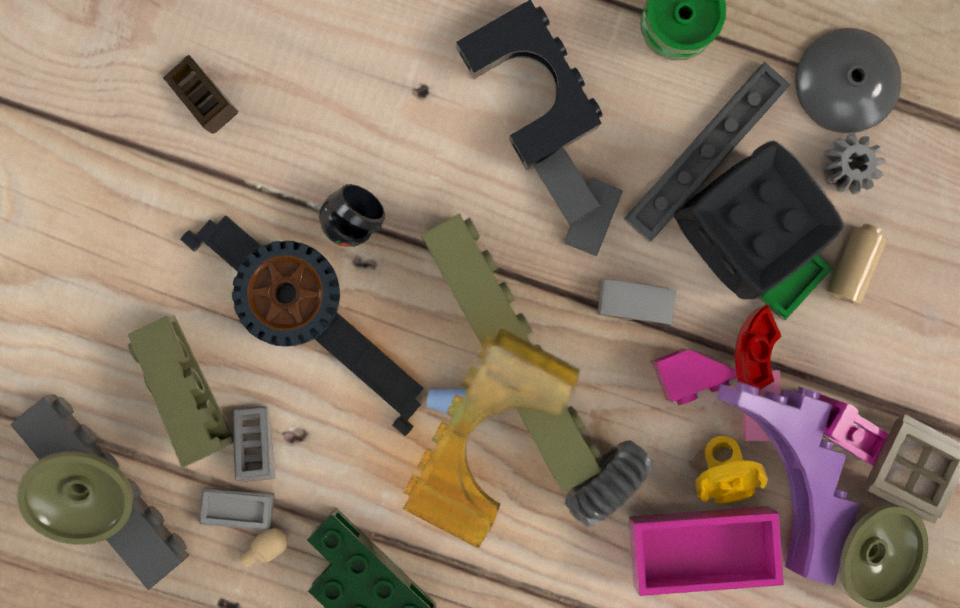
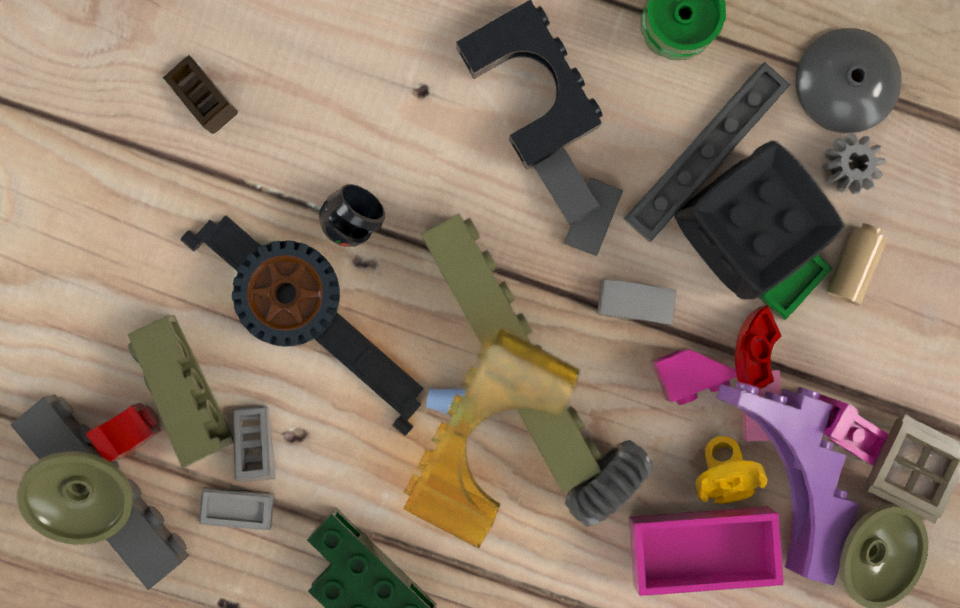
tan cylinder [240,528,287,568] -> none
none -> red arch [86,403,162,462]

